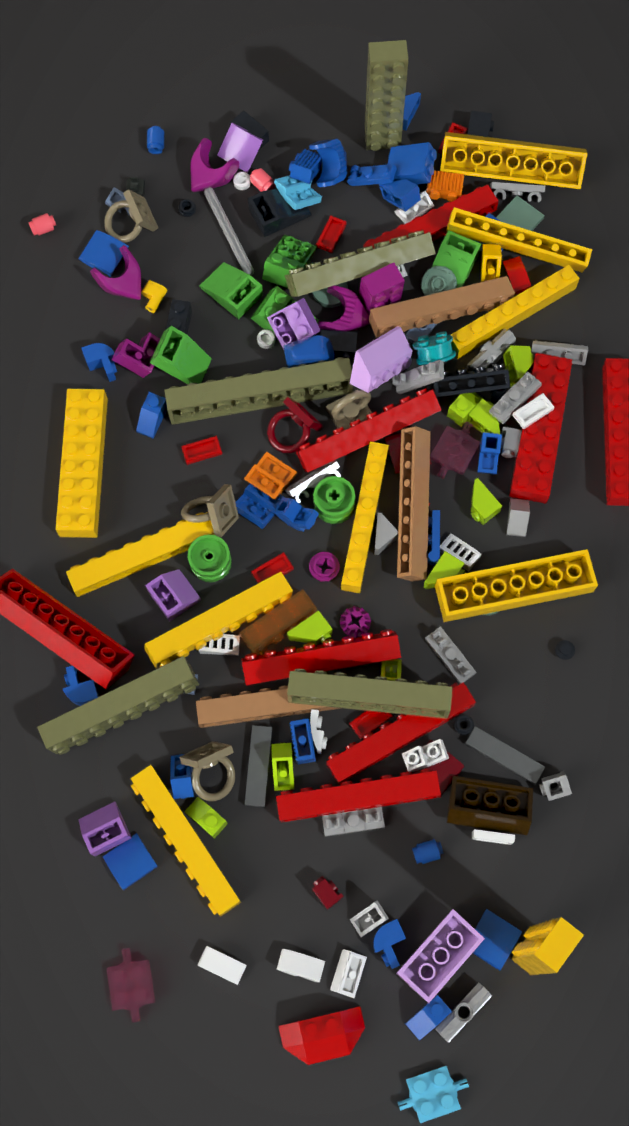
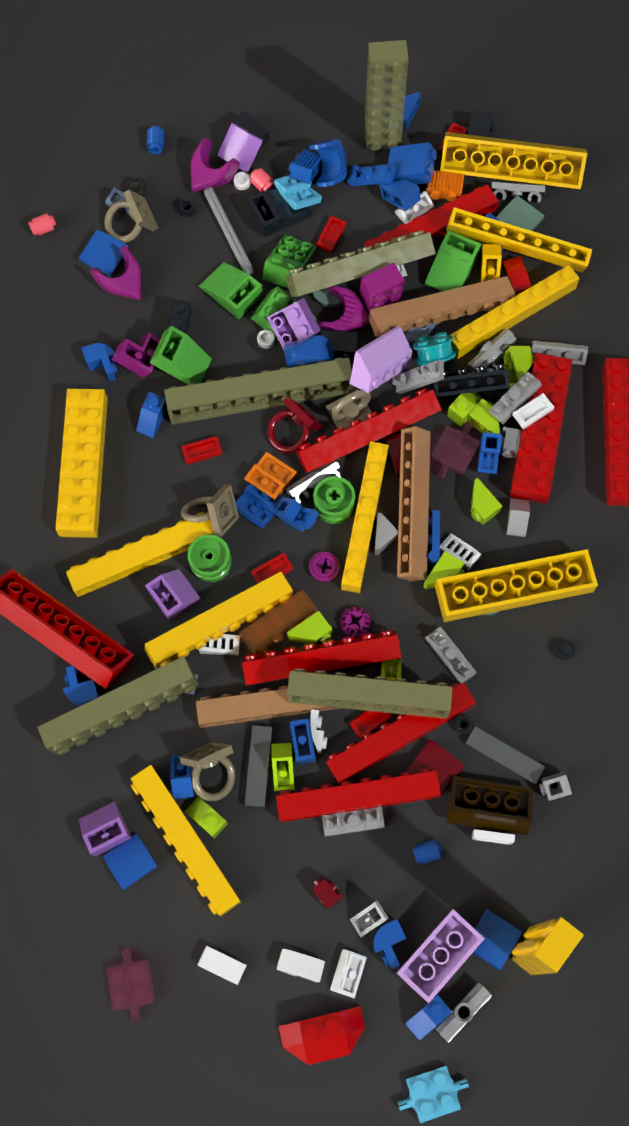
yellow piece [141,280,167,313] -> none
white slope [402,739,449,772] -> none
sand green tile [421,266,457,296] -> none

